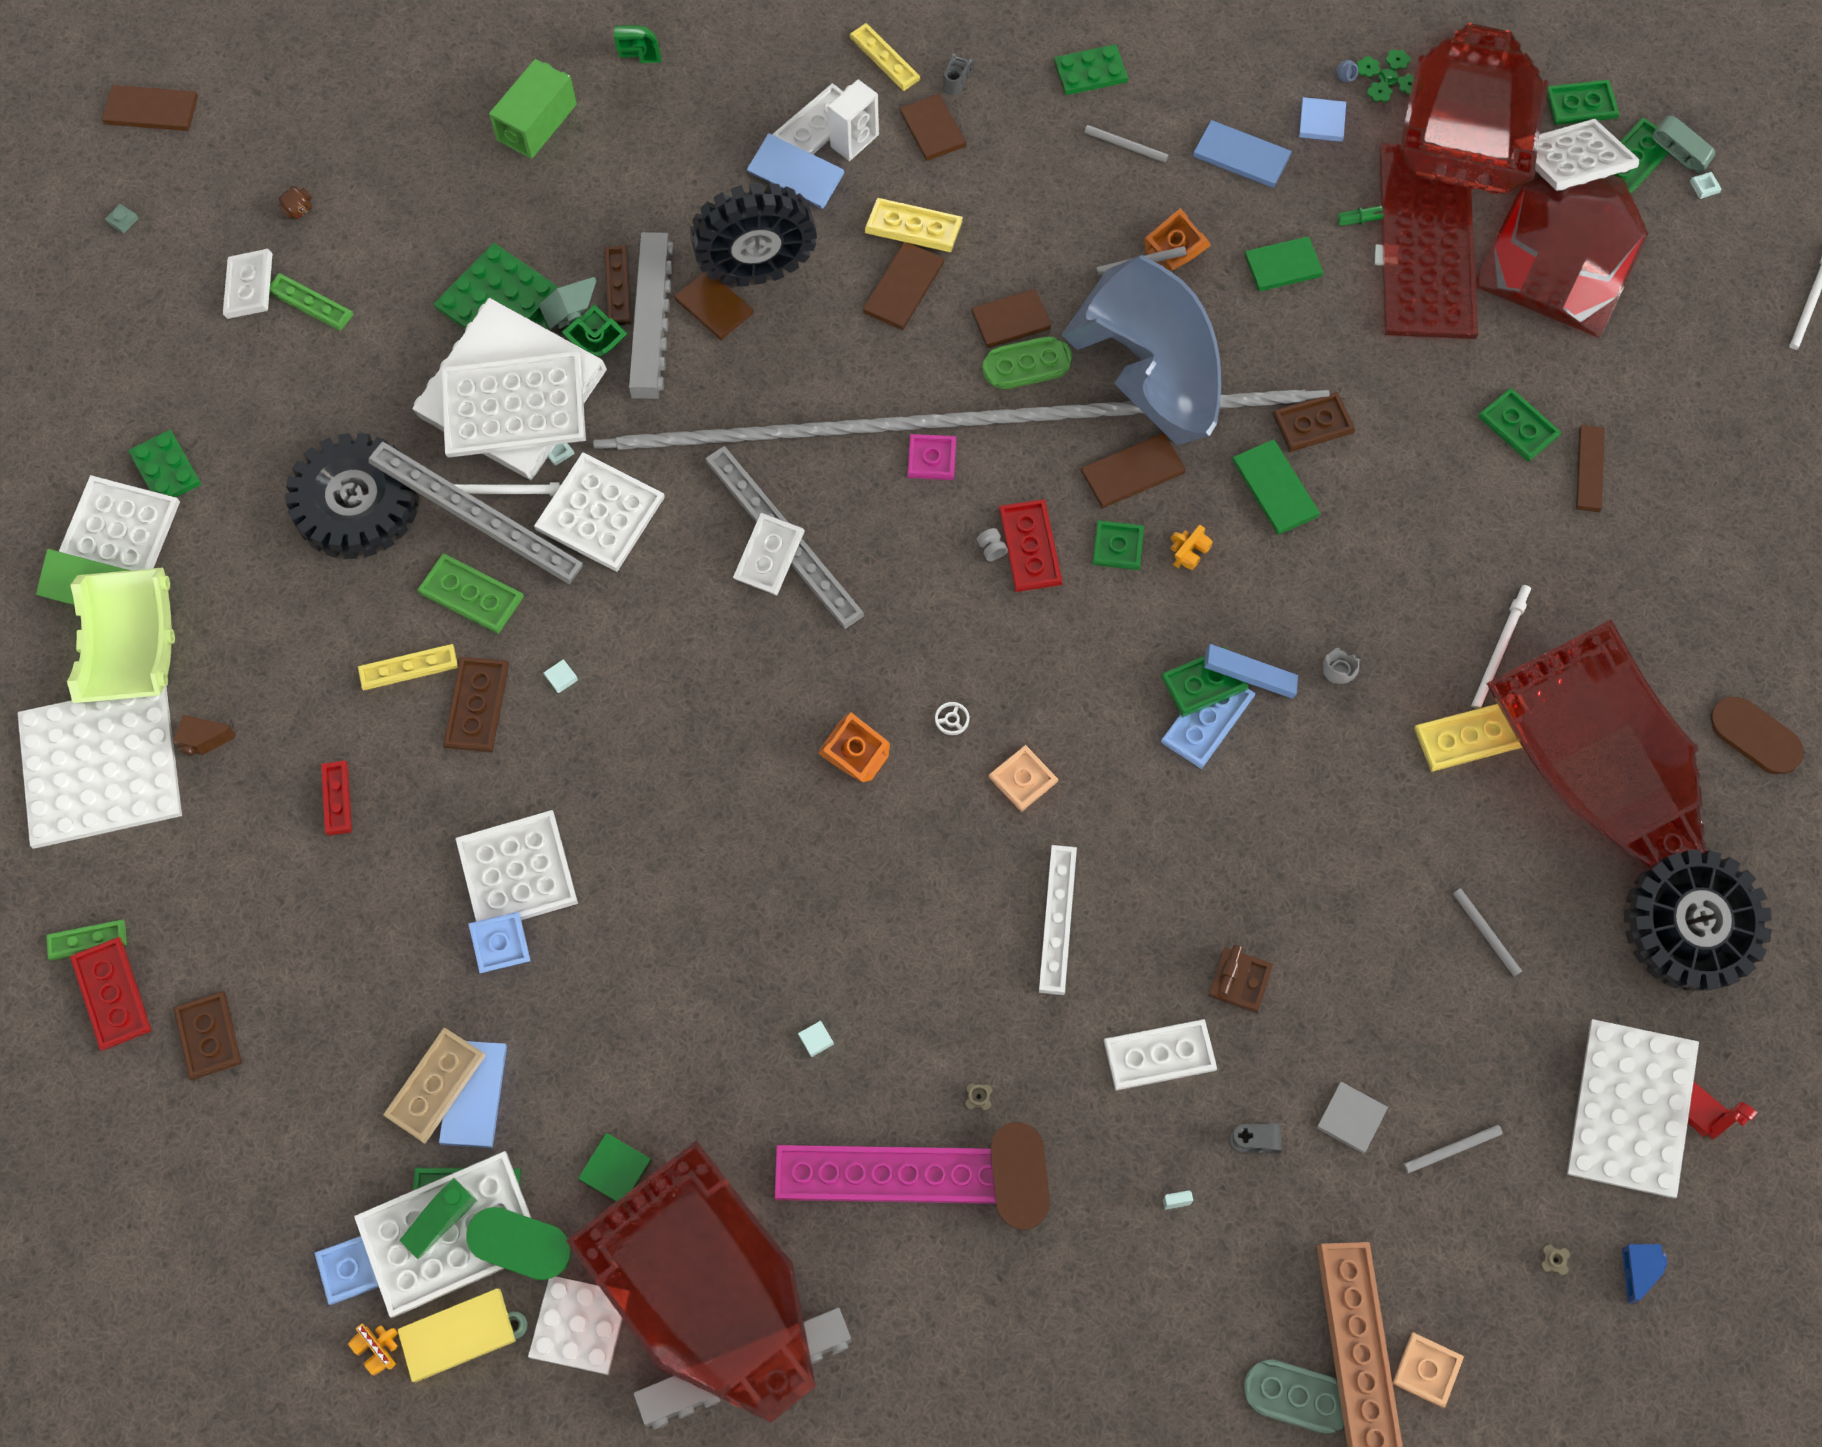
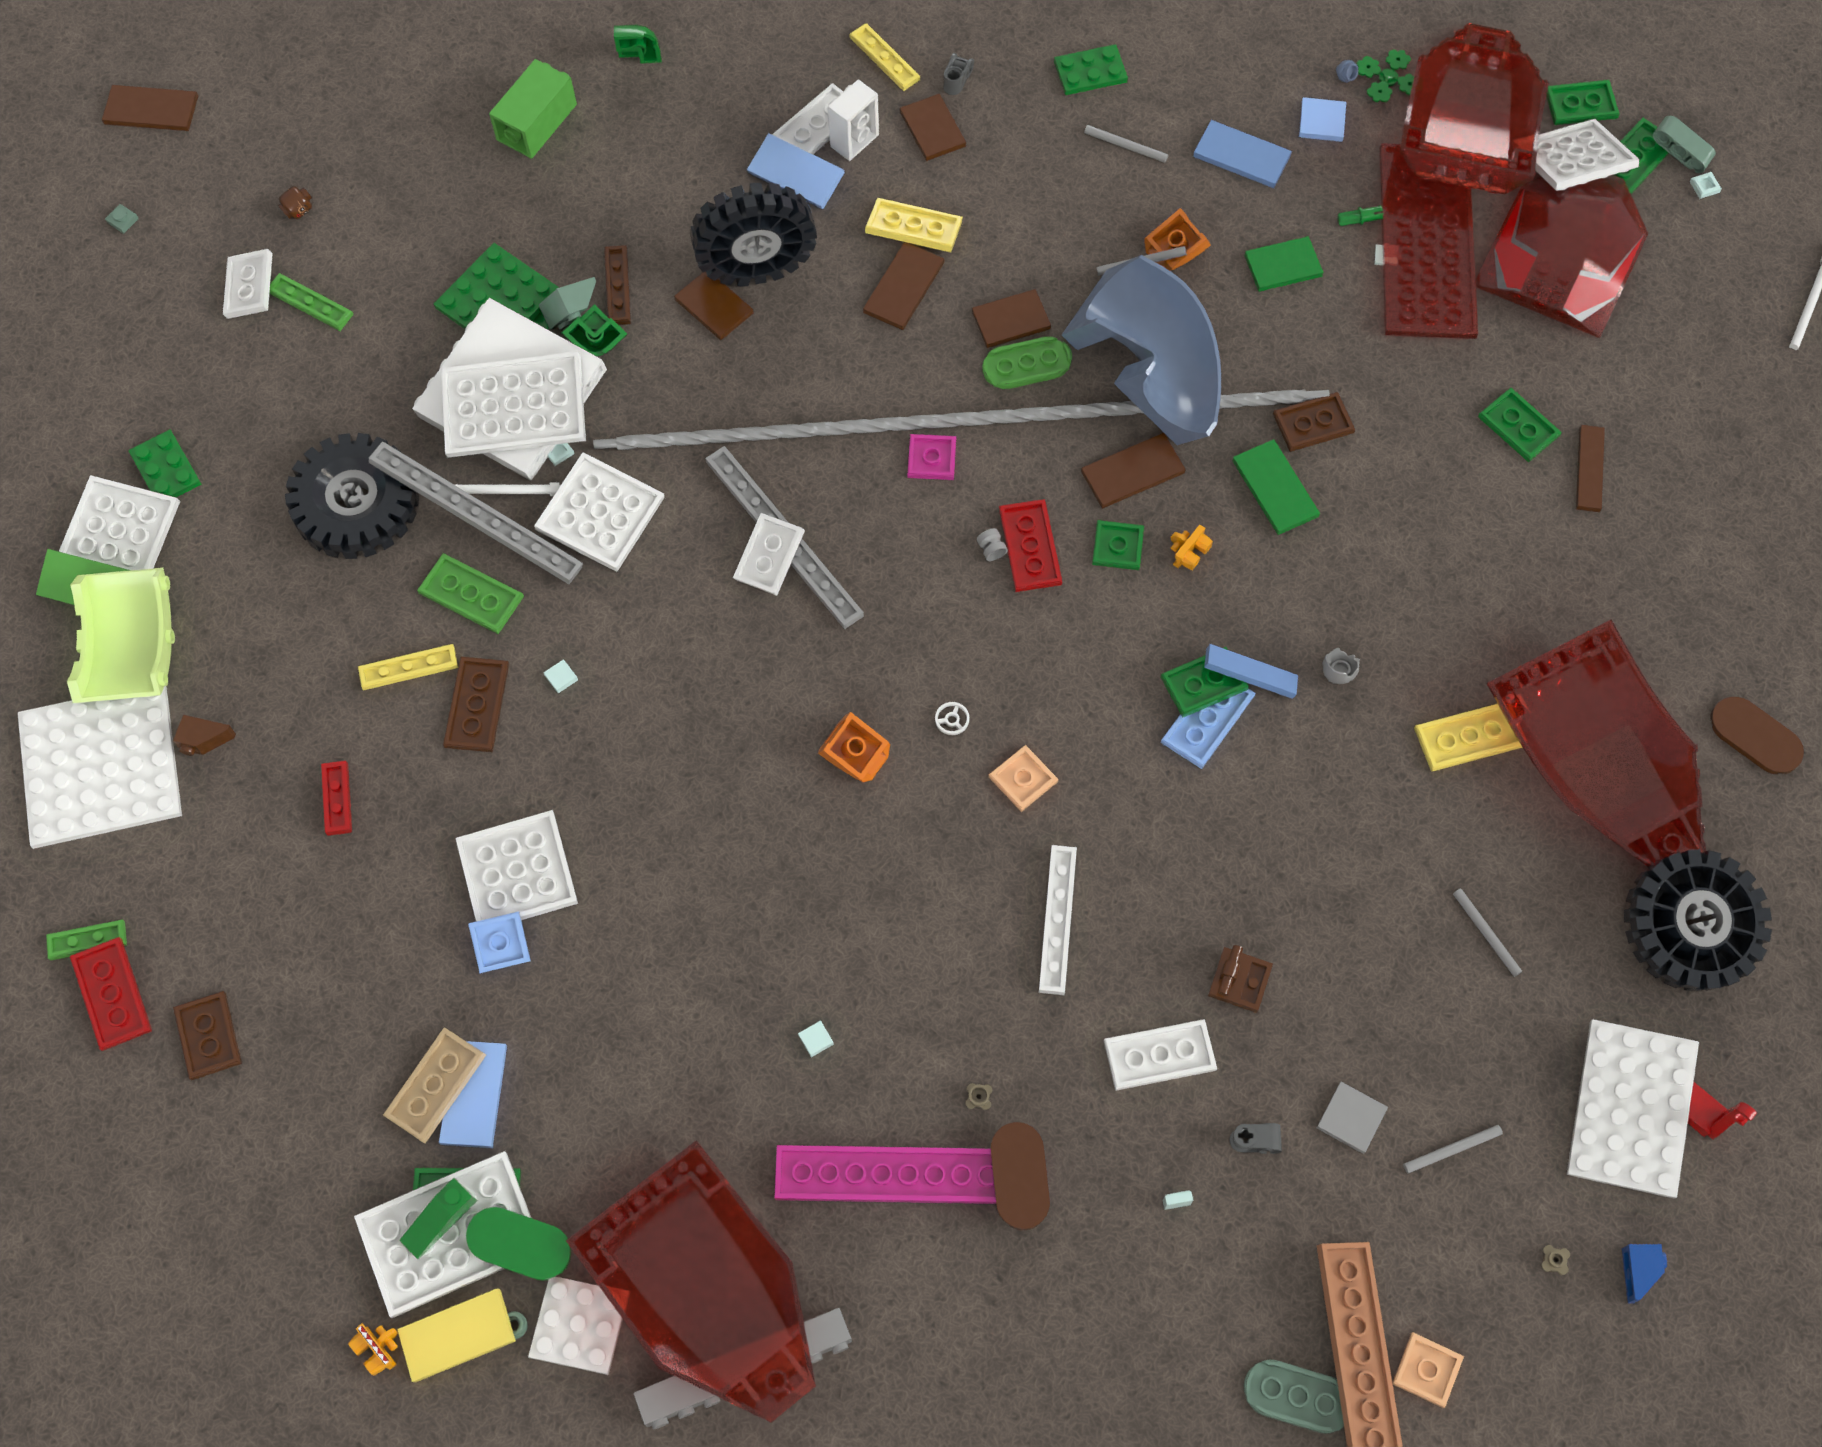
light blue tile [315,1236,379,1305] -> none
green tile [578,1133,652,1206] -> none
light grey brick [629,232,674,399] -> none
white bar [1471,585,1531,709] -> none

